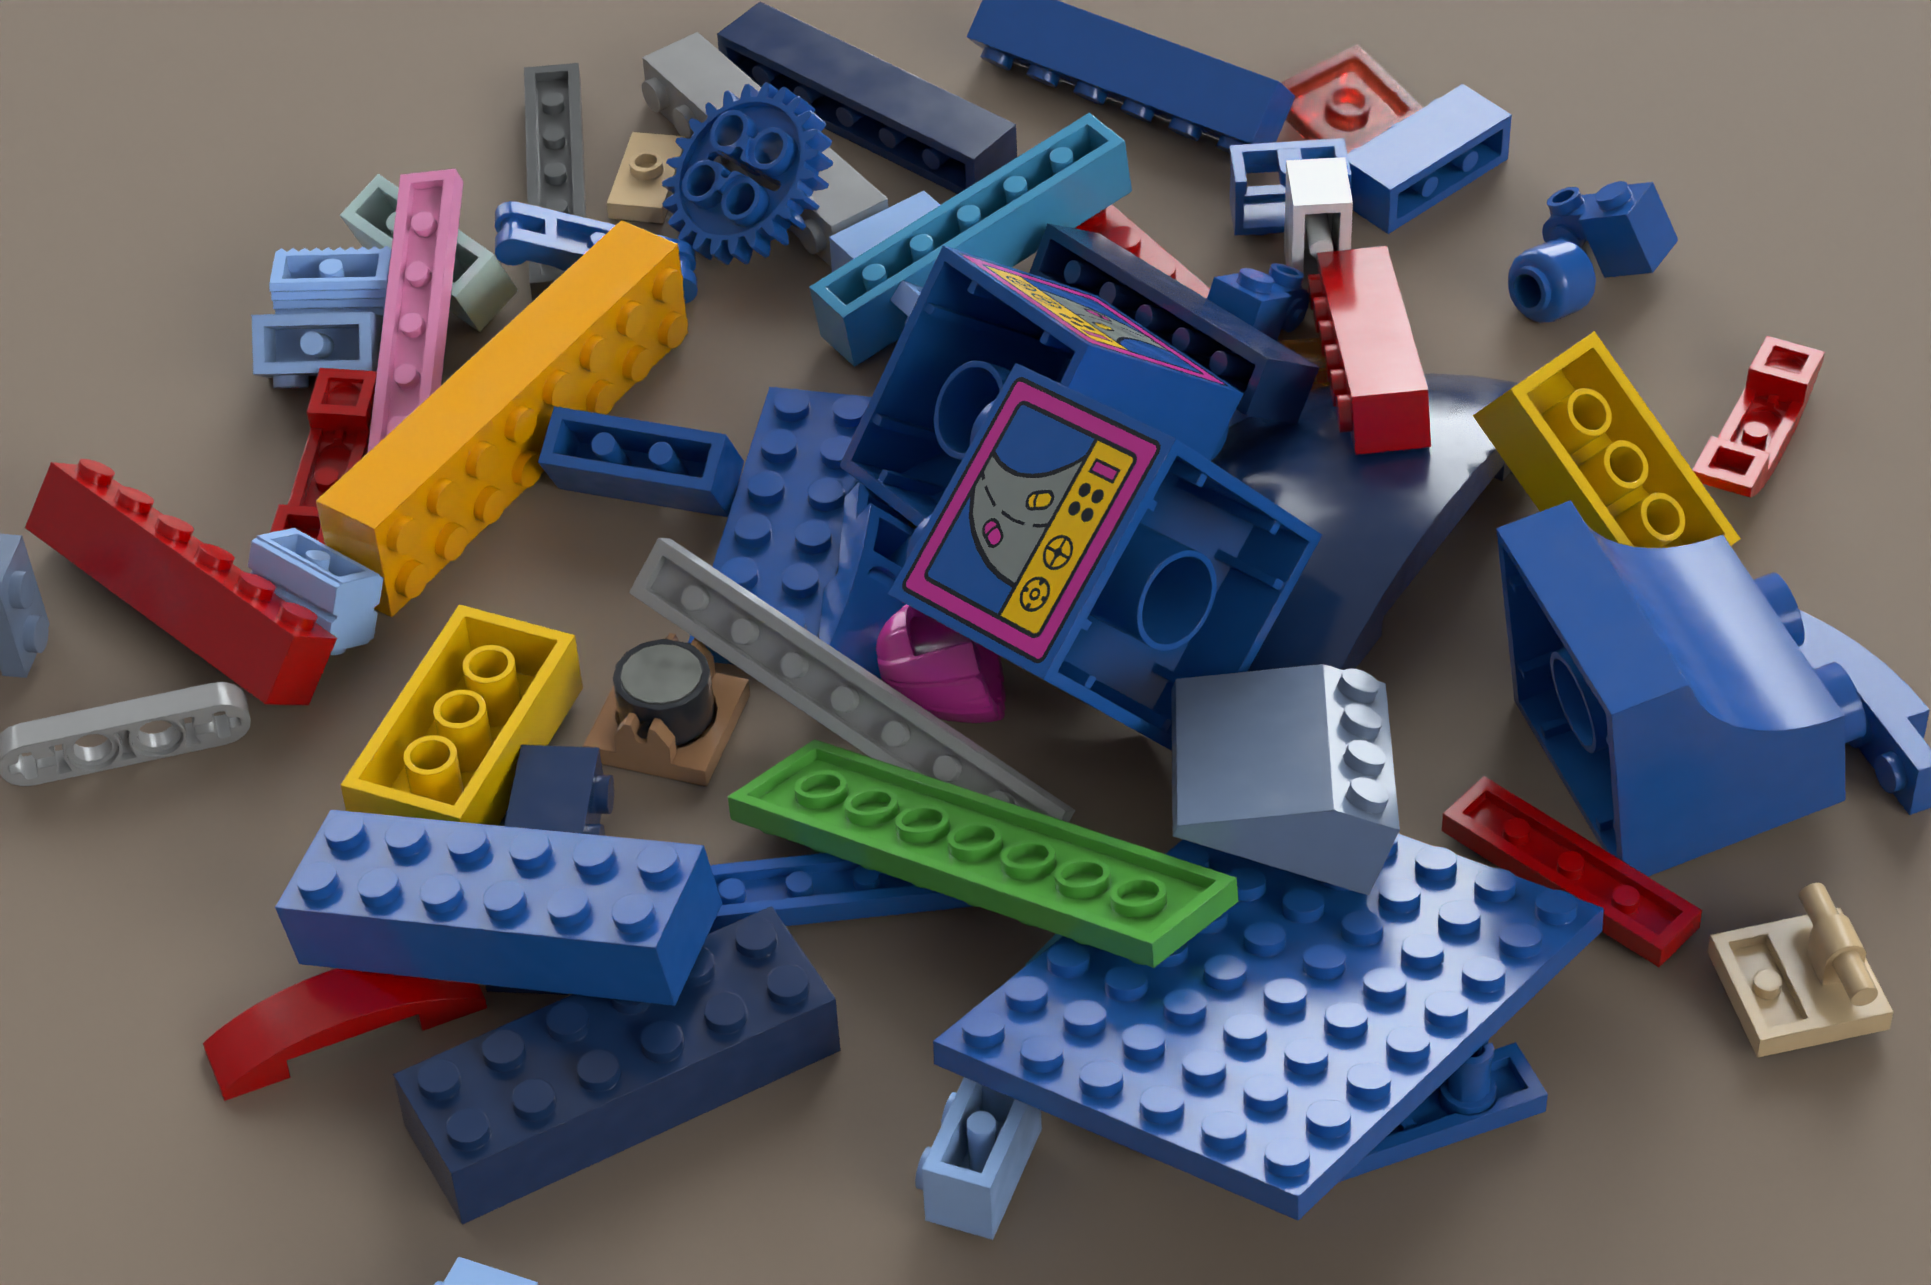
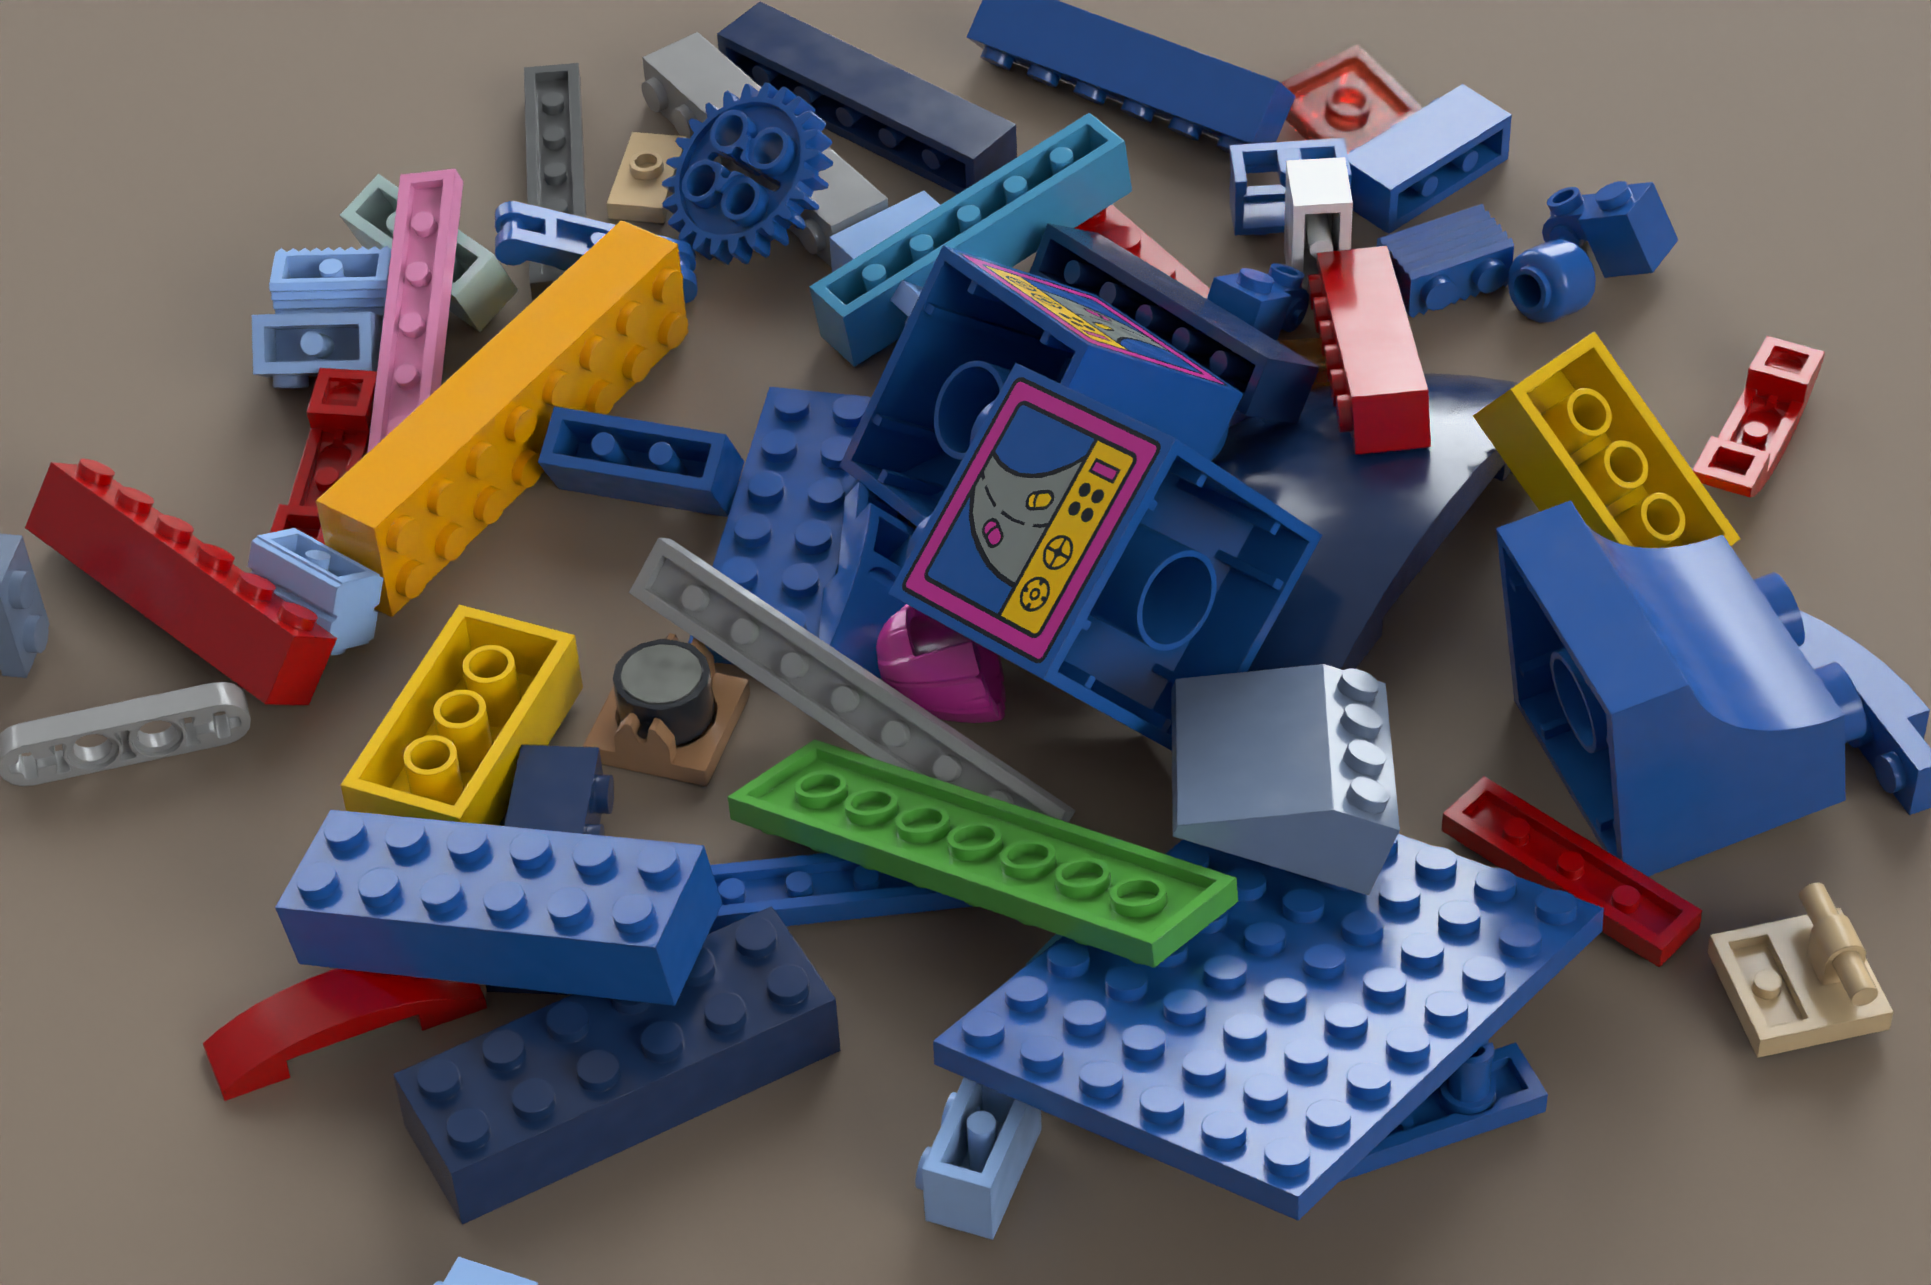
none -> blue brick [1377,204,1514,318]

